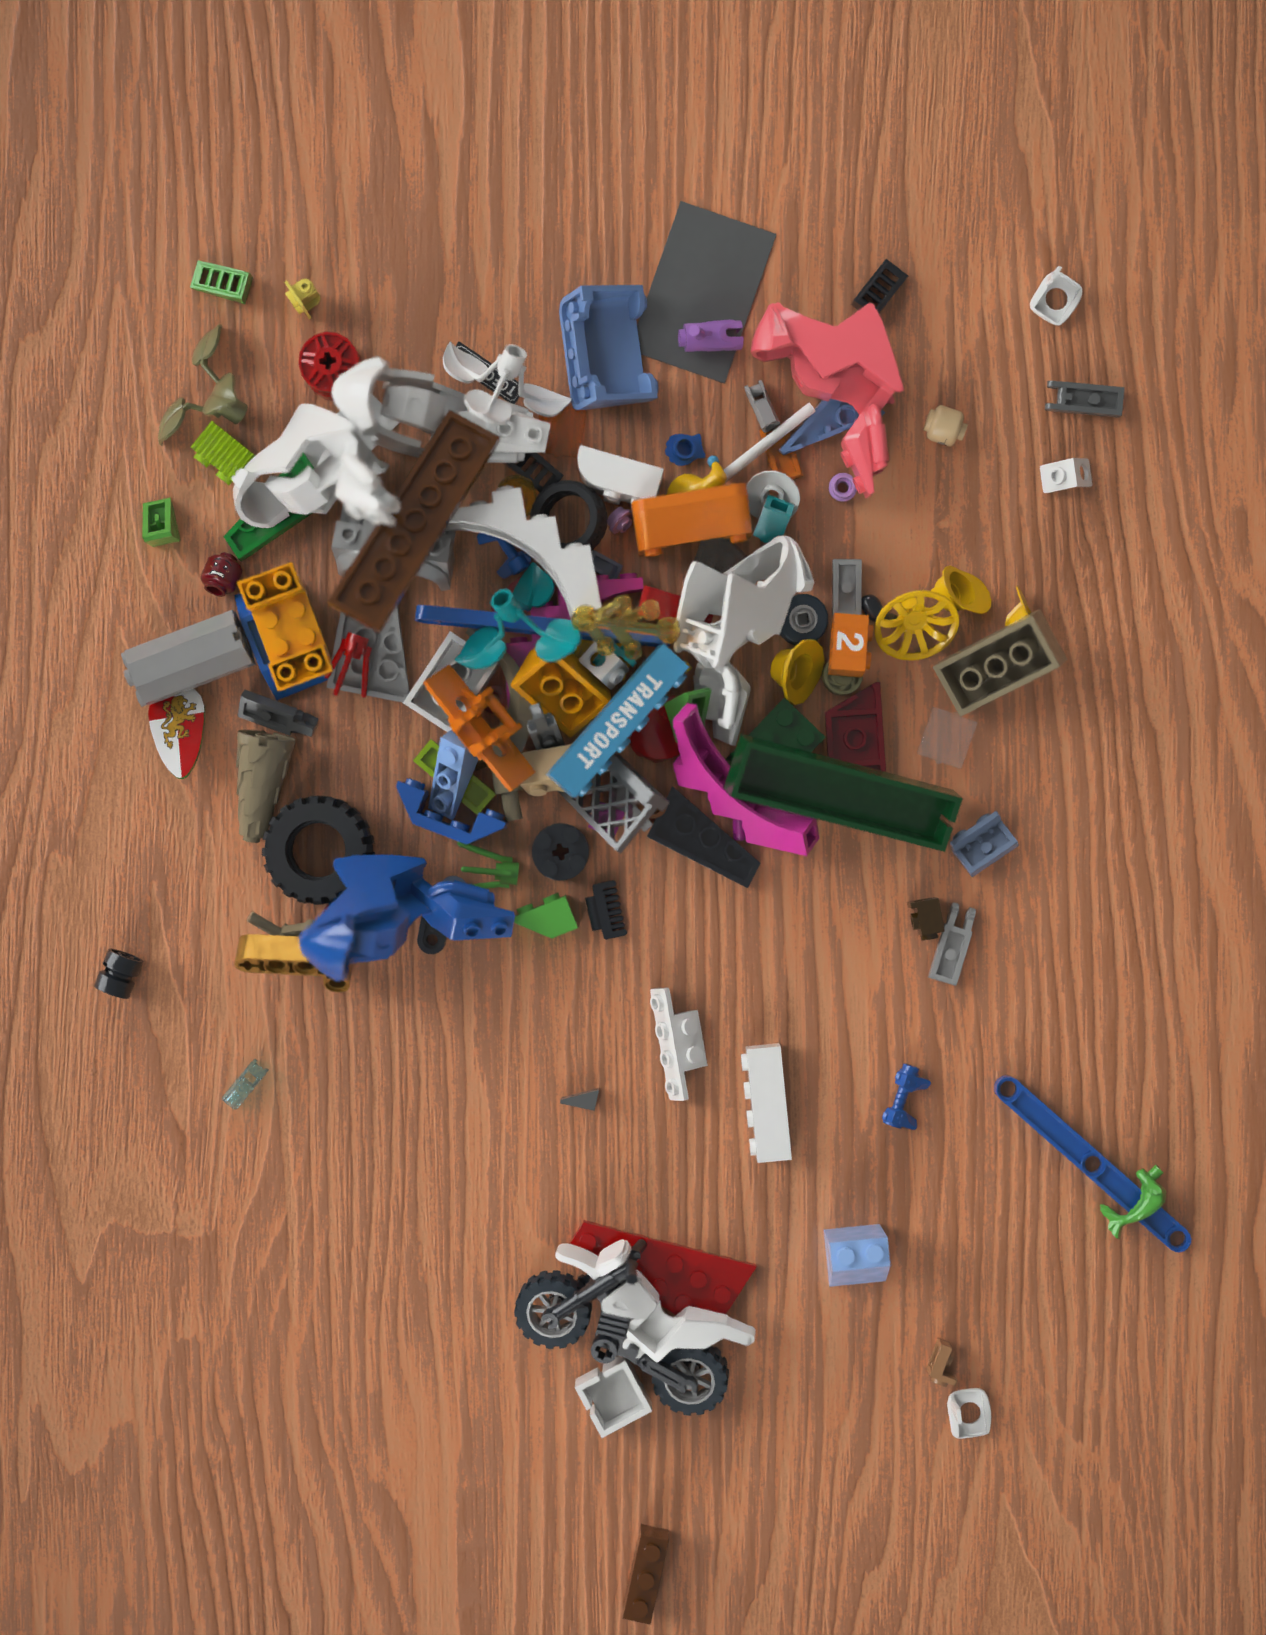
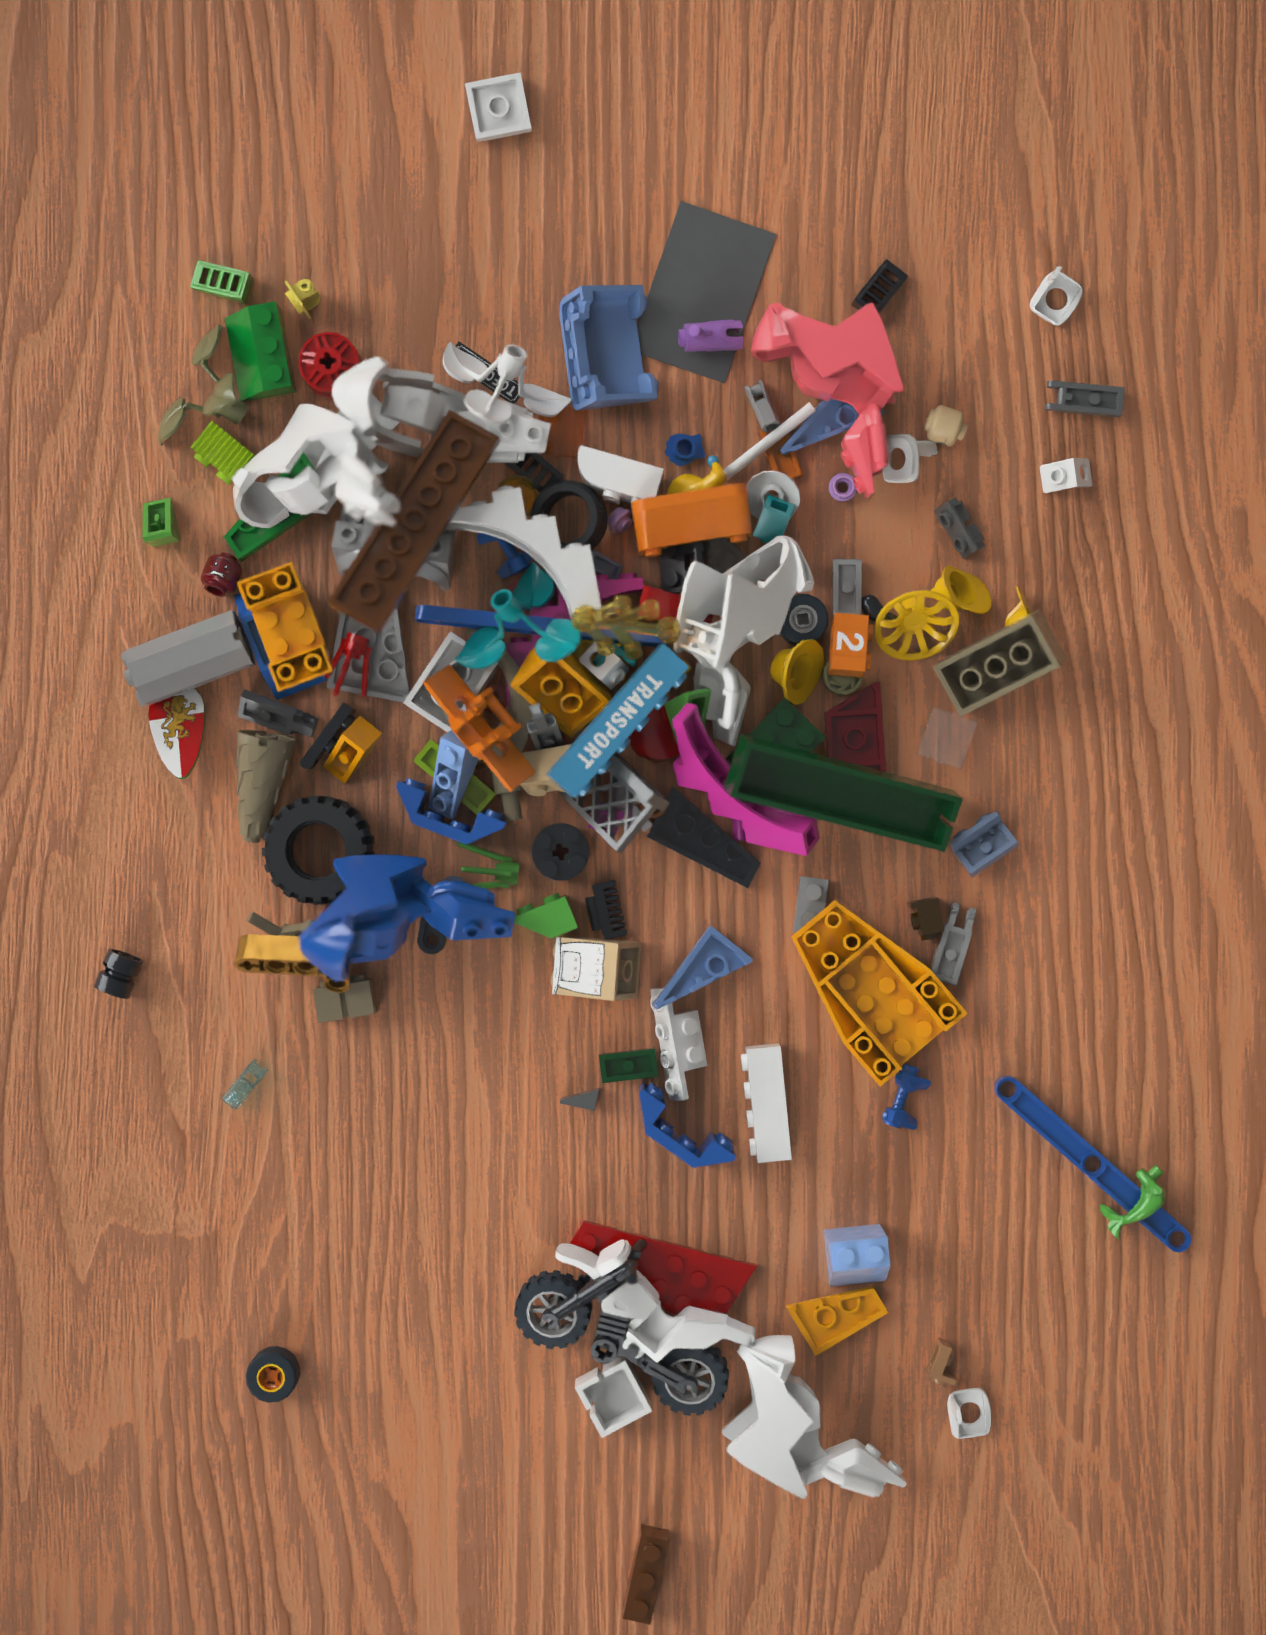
none -> green slope [225,301,297,402]
none -> black wheel [246,1346,300,1403]
none -> black hinge [300,702,356,769]
none -> dark tan piece [313,974,378,1023]
none -> light orange slope [323,716,382,784]
none -> white plate [465,72,532,142]
none -> slope [551,936,642,1001]
none -> dark green plate [599,1047,659,1083]
none -> blue slope [639,1082,736,1168]
none -> medium blue wing [652,926,753,1009]
none -> black plate [659,541,706,594]
none -> white piece [722,1335,907,1499]
none -> light orange wing [786,1286,889,1356]
none -> light orange wedge [791,900,968,1087]
none -> light grey plate [793,876,828,933]
none -> white piece [883,434,938,483]
none -> dark grey hinge [934,497,985,559]

